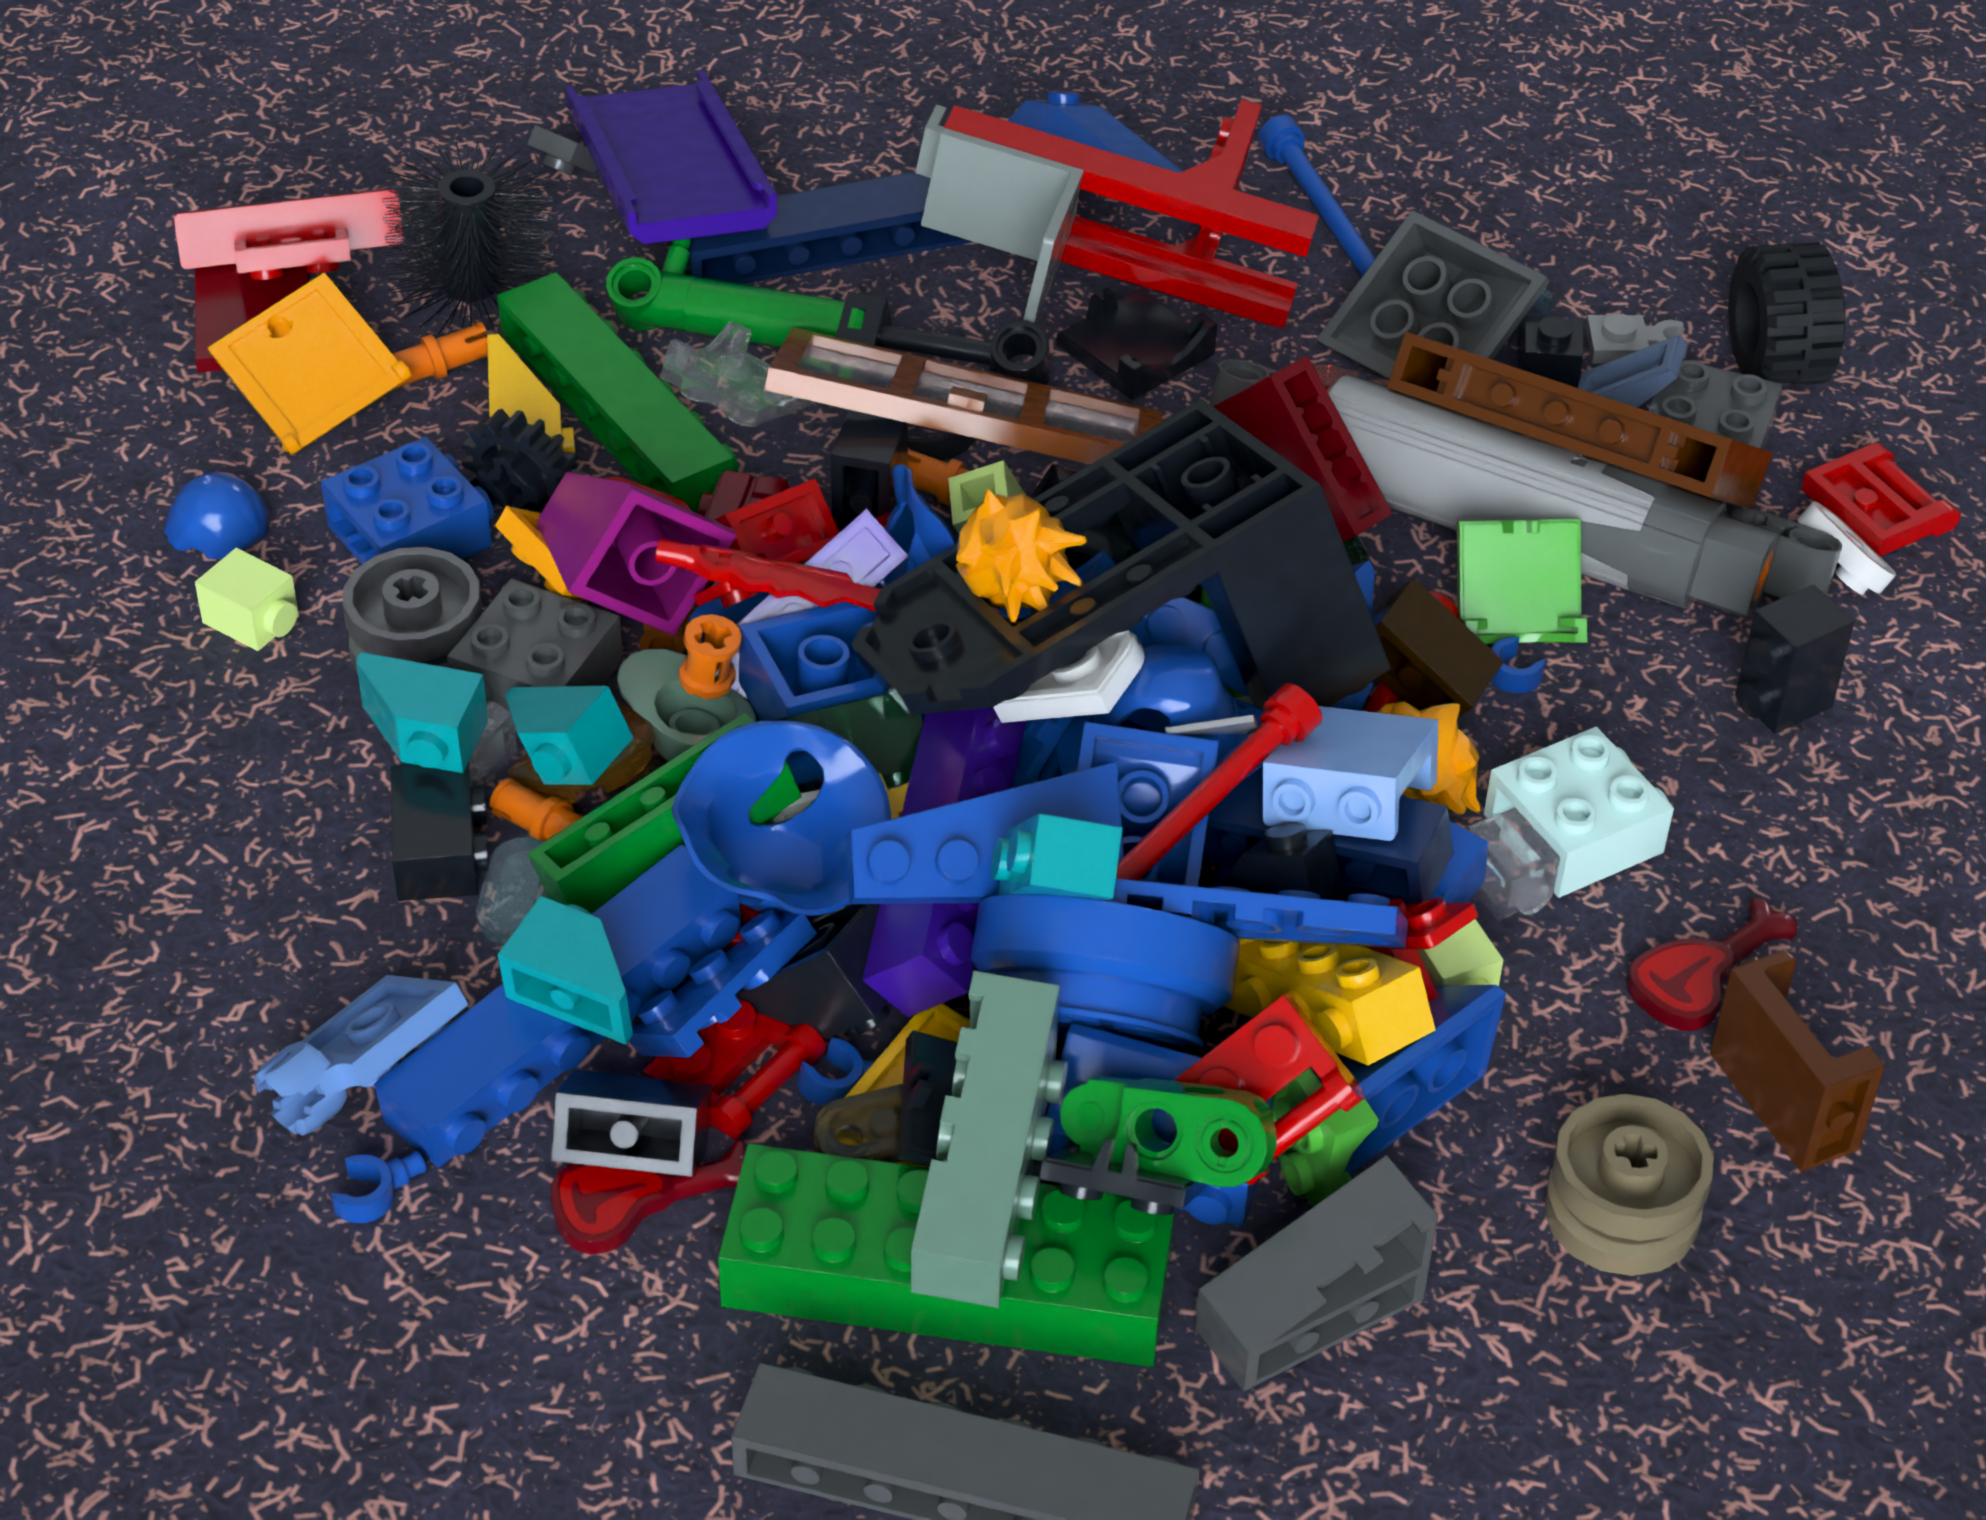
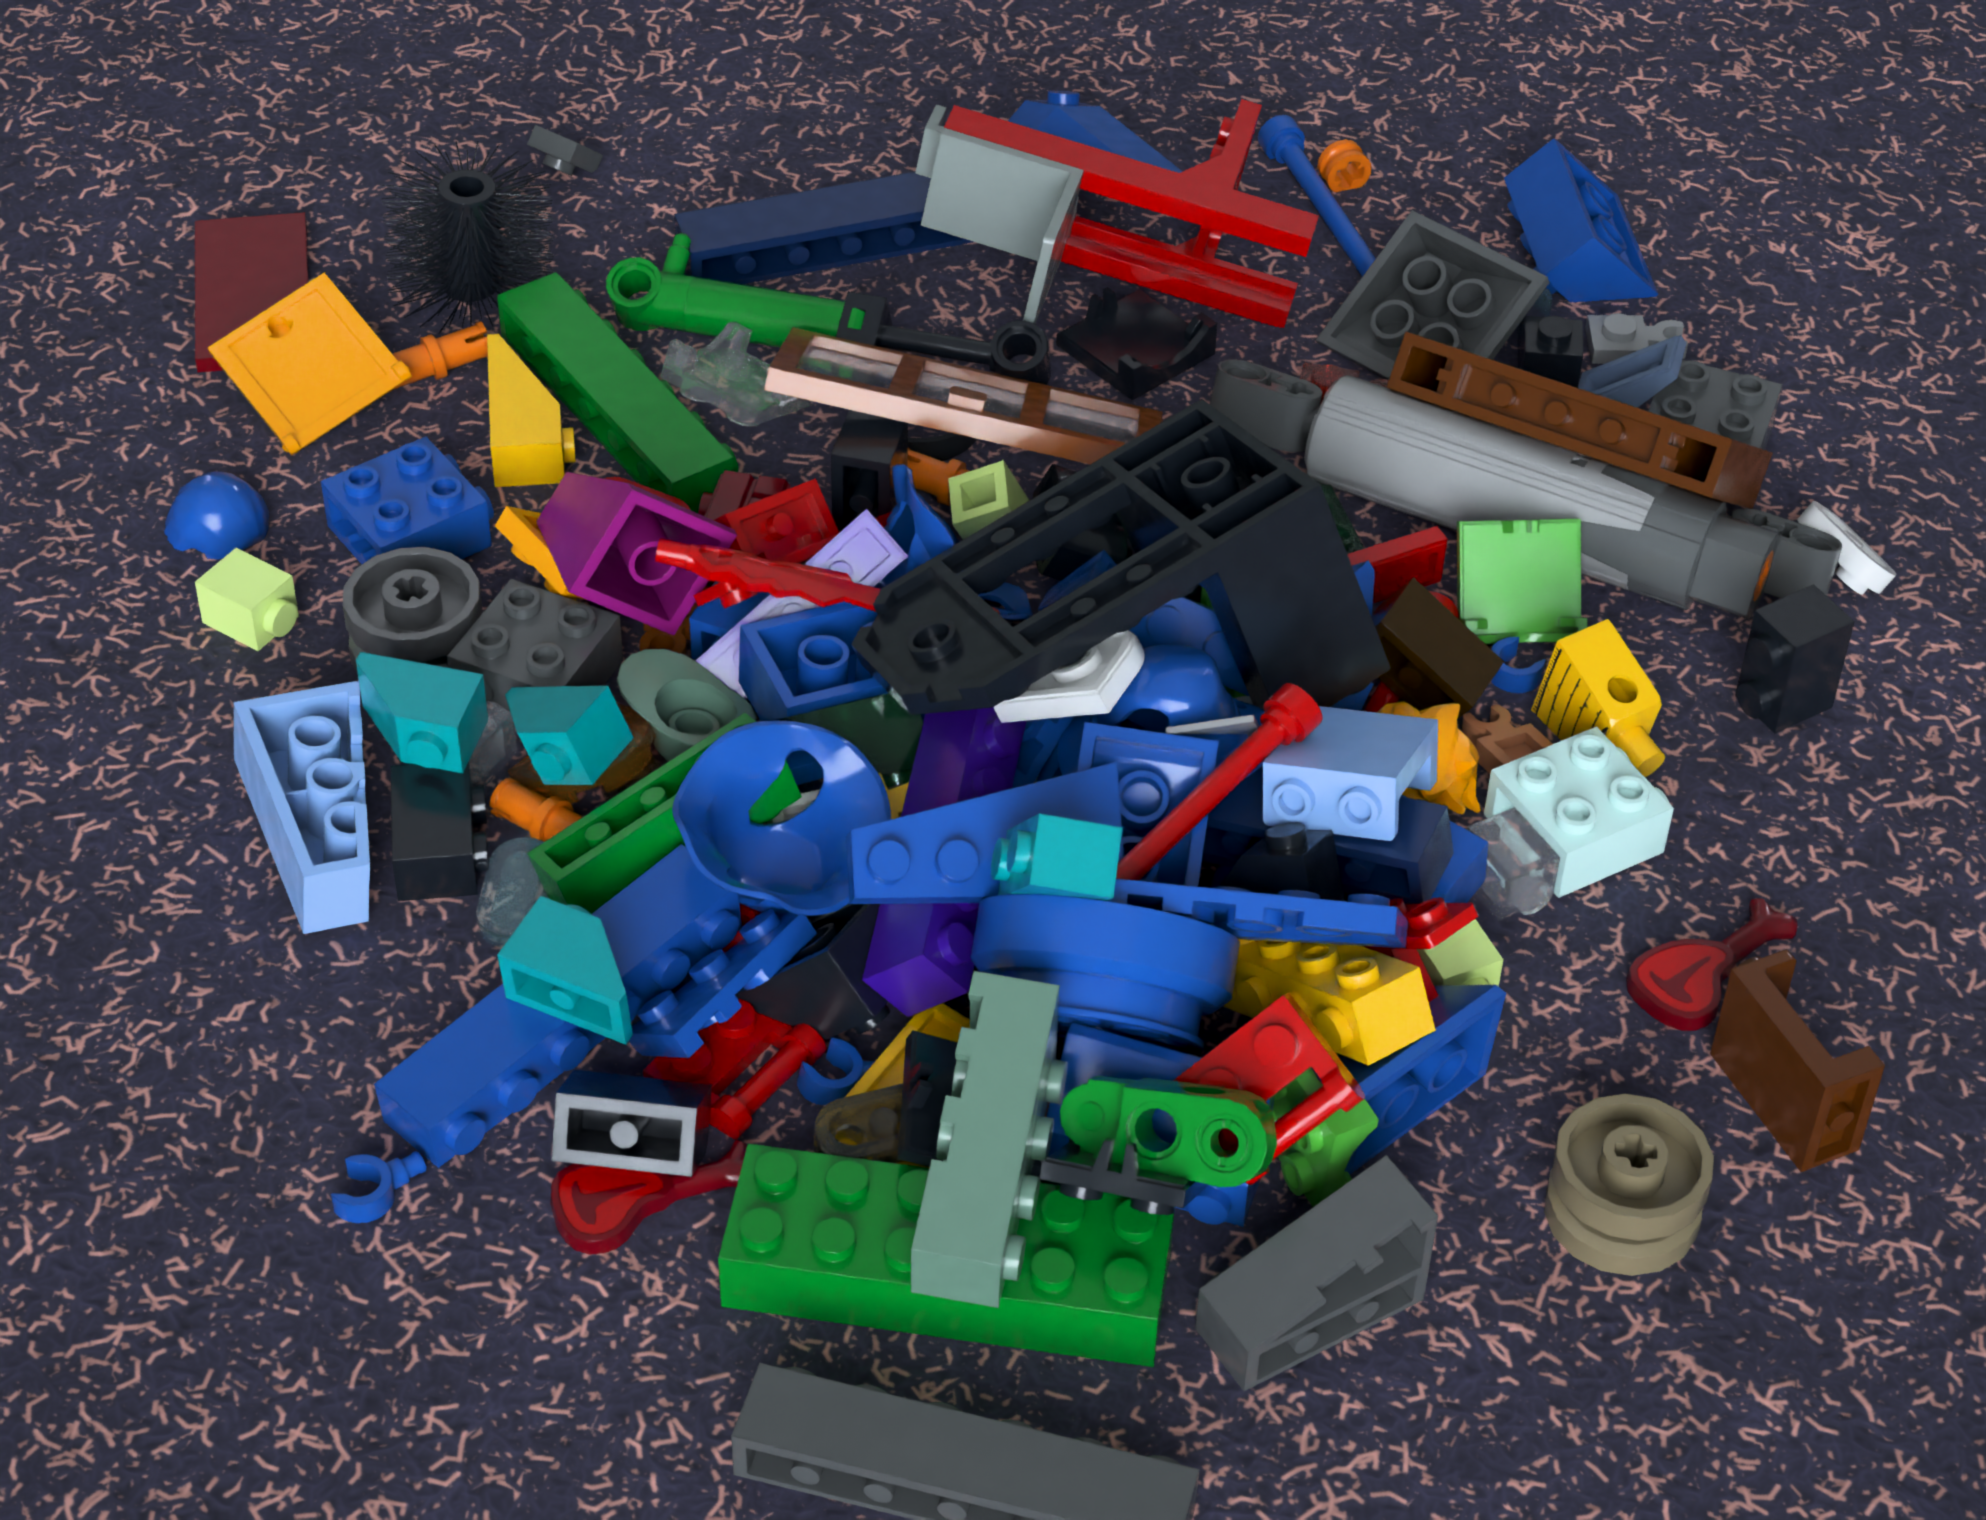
bracket [174,188,404,280] -> none
medium blue plate [254,975,469,1136] -> none
black gear [461,409,585,513] -> none
dark purple ladder [565,70,777,244] -> none
orange bush [678,614,742,700] -> none
light orange hair [956,489,1087,622] -> none
dark red arch [1213,355,1393,542] -> none
black tyre [1728,242,1846,387] -> none
red plate [1801,442,1961,557] -> none
none -> light blue wedge [233,681,370,934]
none -> orange bush [1317,139,1372,192]
none -> red plate [1347,526,1448,603]
none -> nougat plate [1462,705,1553,774]
none -> blue slope [1504,138,1658,302]
none -> yellow torso [1531,619,1665,777]

